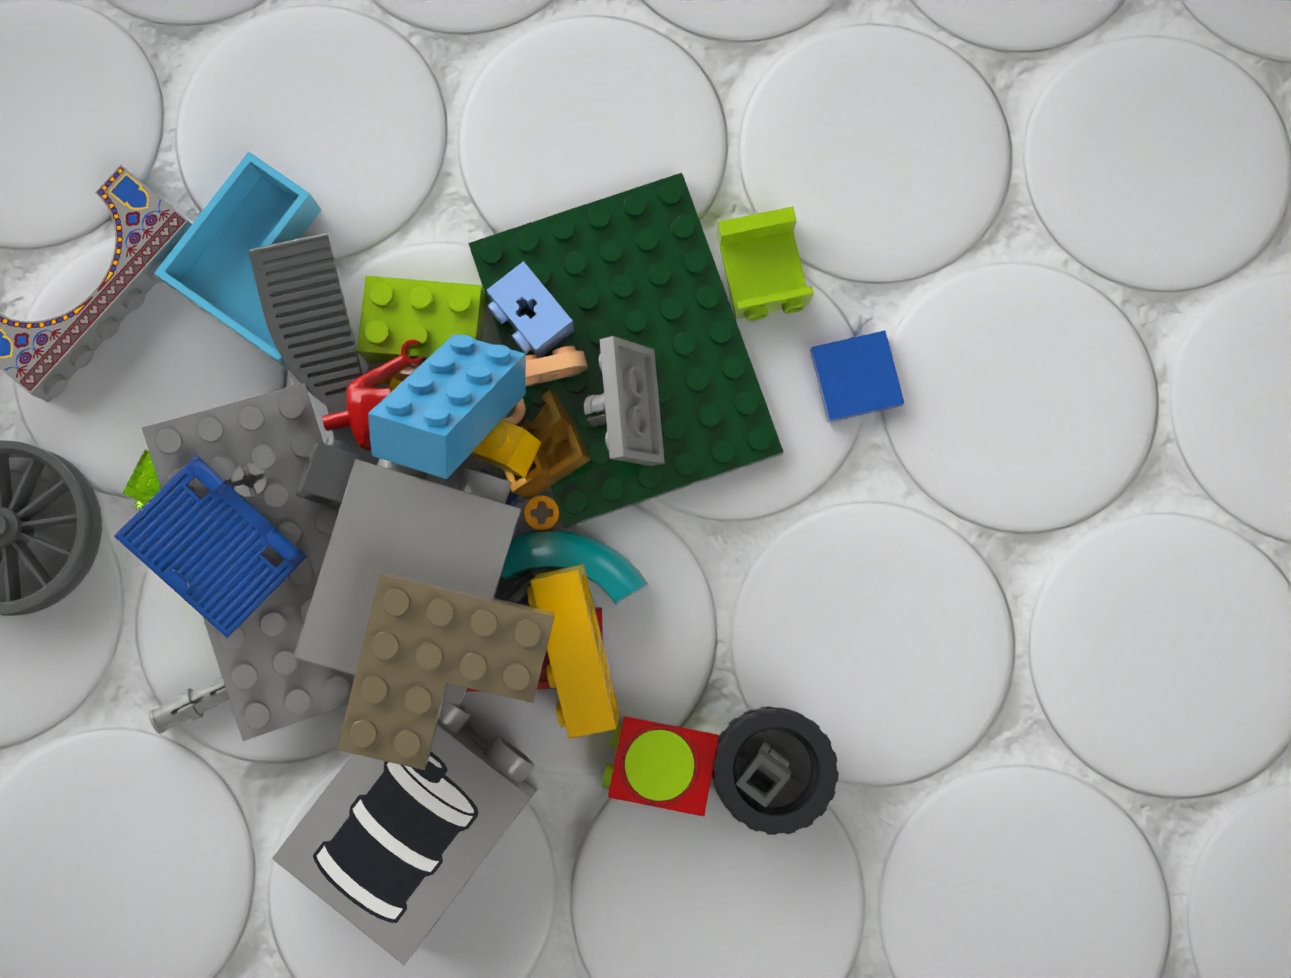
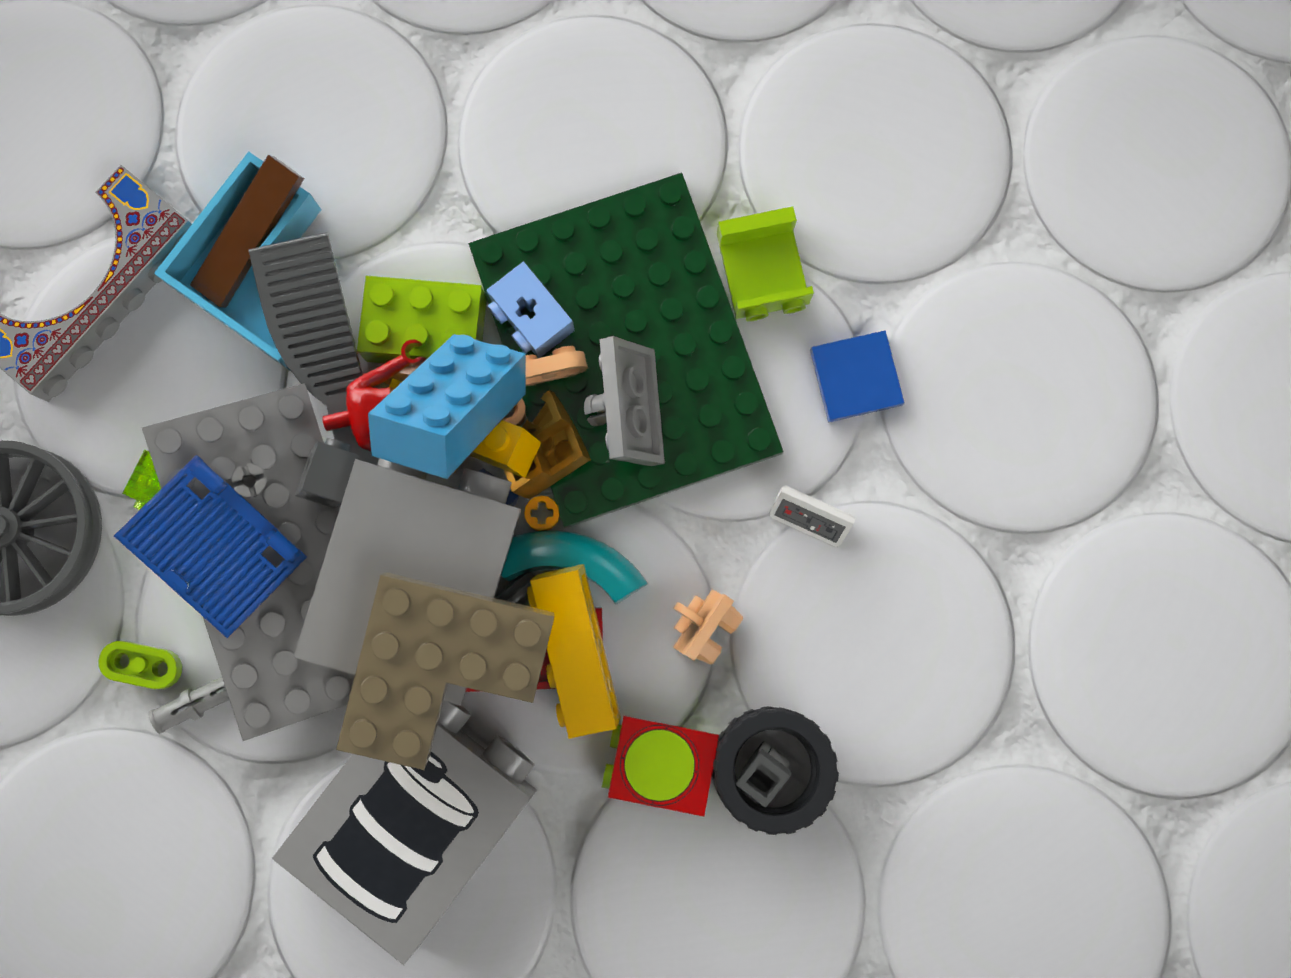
none -> lime plate [98,641,182,689]
none -> reddish brown tile [190,155,305,308]
none -> light nougat hips [673,589,743,665]
none -> slope [769,485,855,547]

